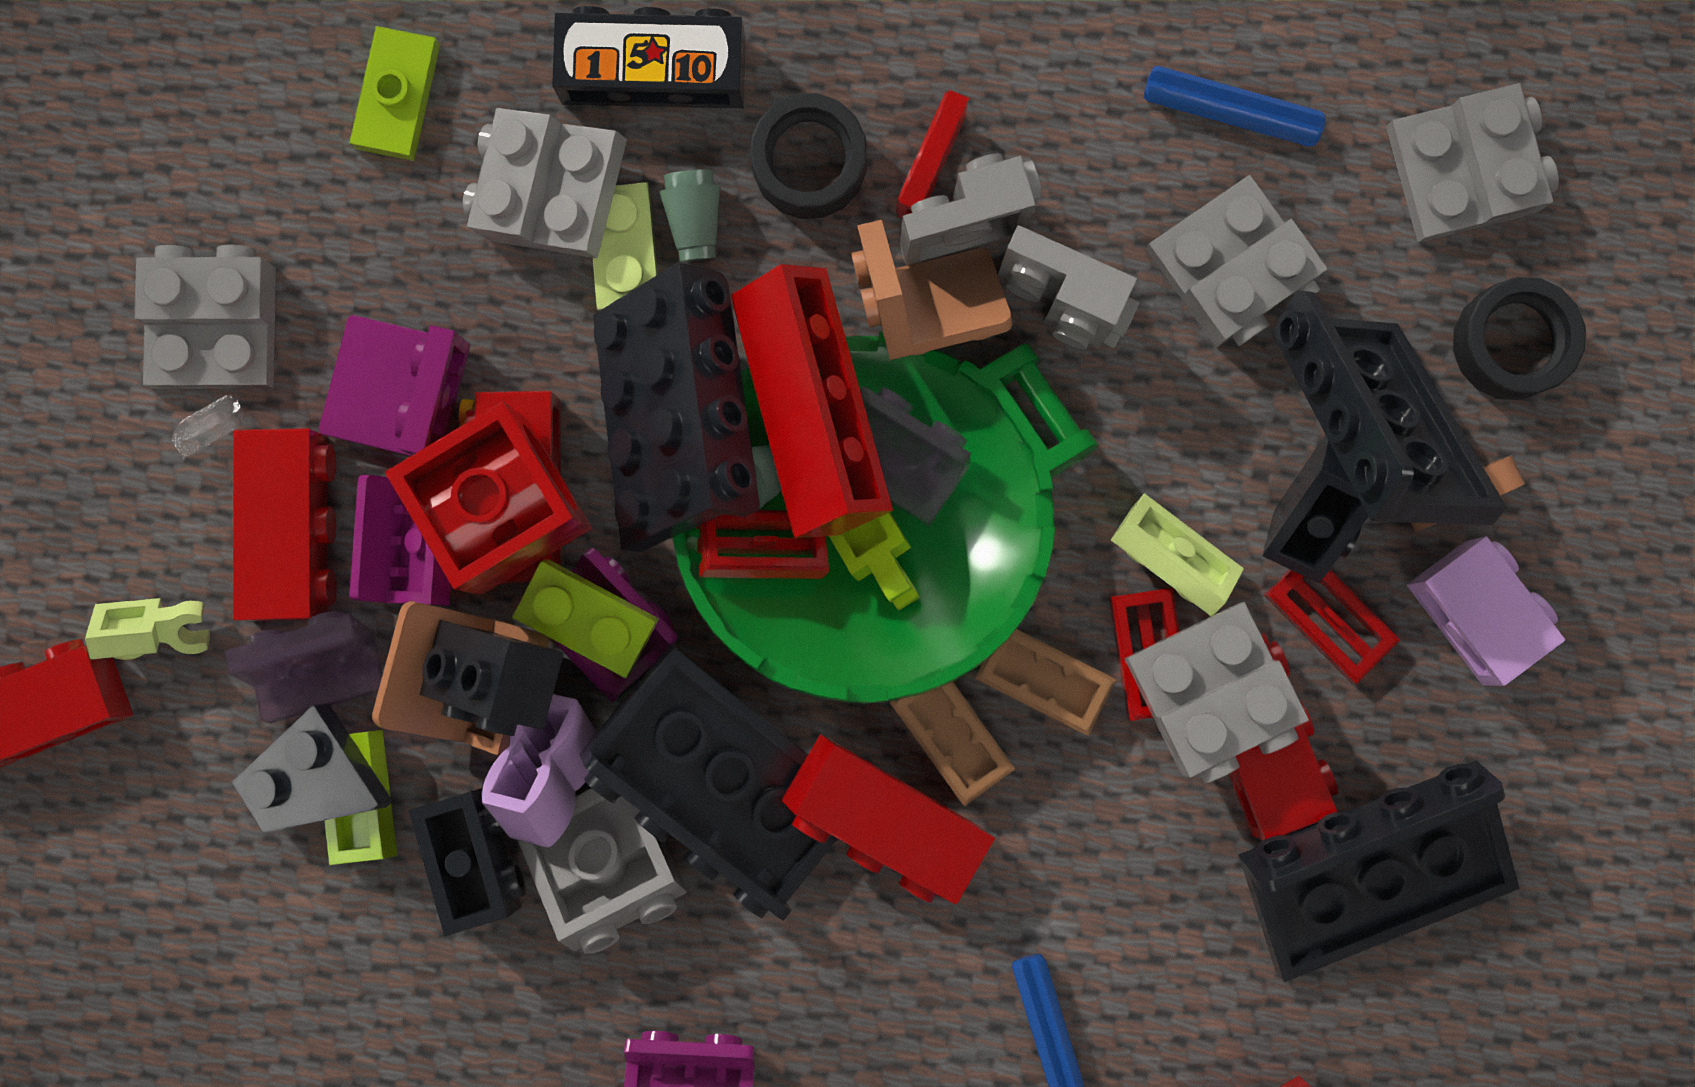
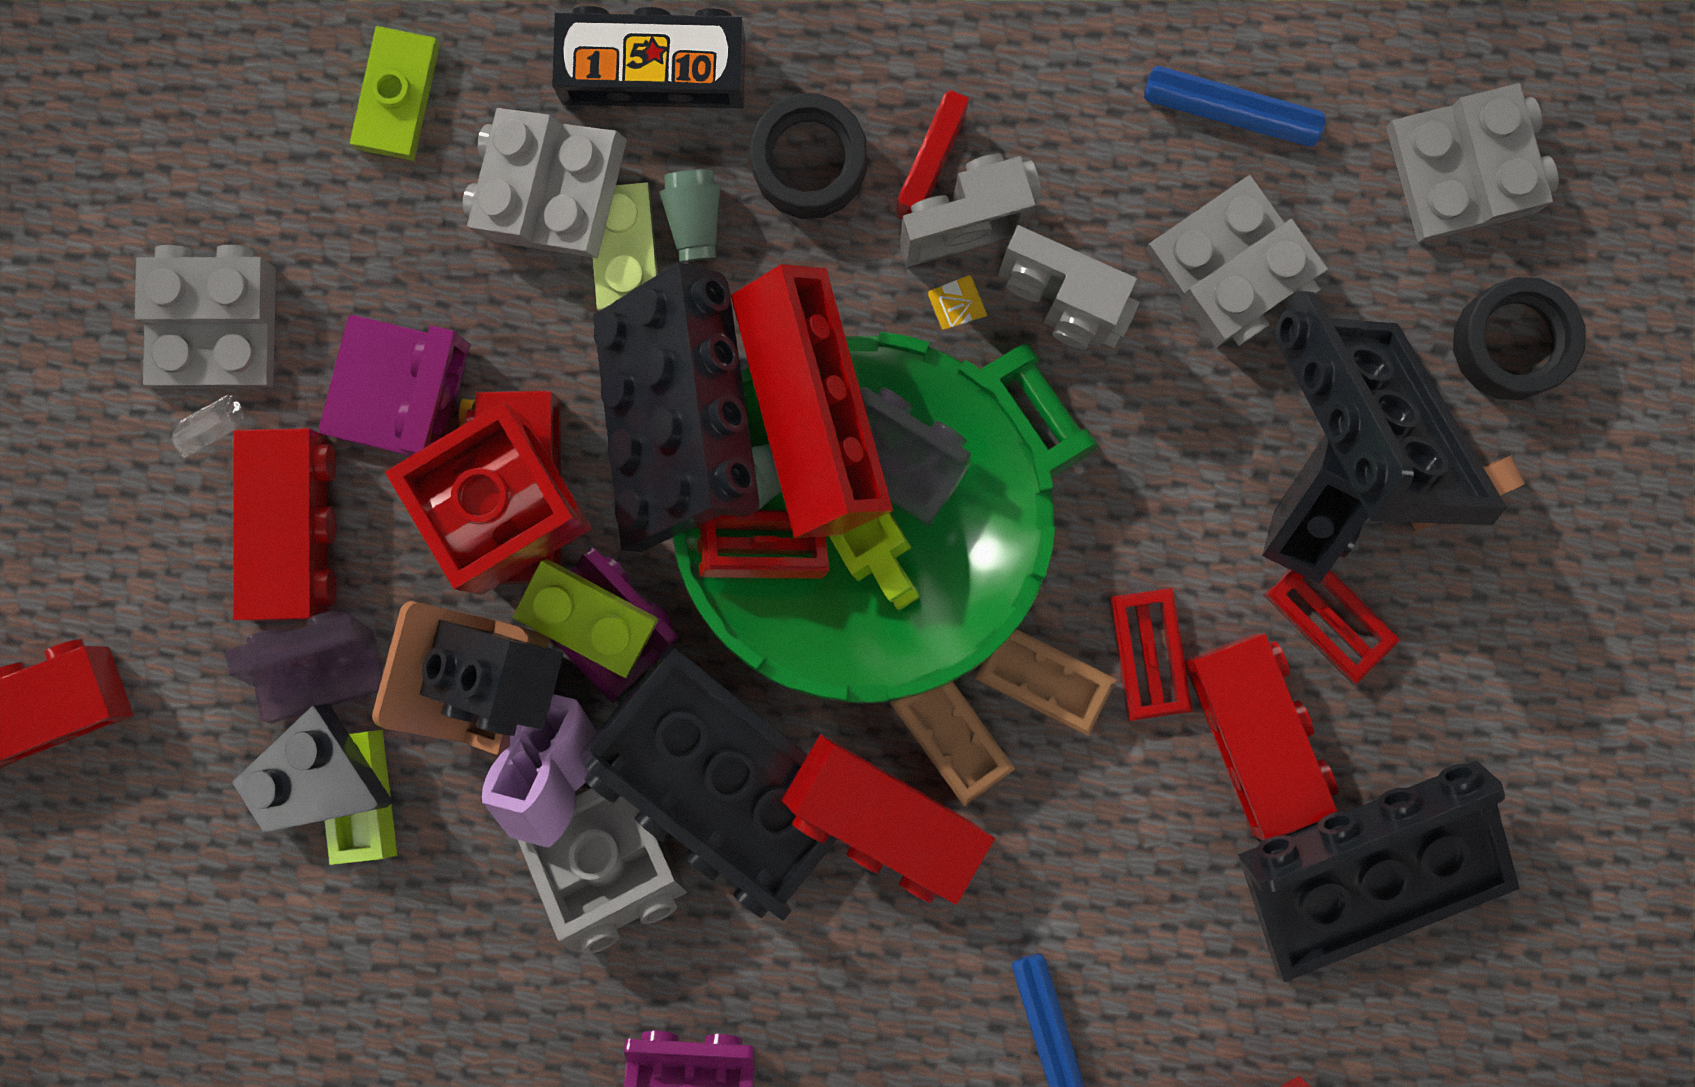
yellowish green plate [85,598,210,660] -> none
magenta bracket [349,475,451,606] -> none
black brick [409,788,526,937] -> none
nougat bracket [851,220,1012,360] -> none
yellowish green plate [1111,493,1244,616] -> none
light grey plate [1124,602,1309,783] -> none
lavender brick [1407,536,1565,686] -> none

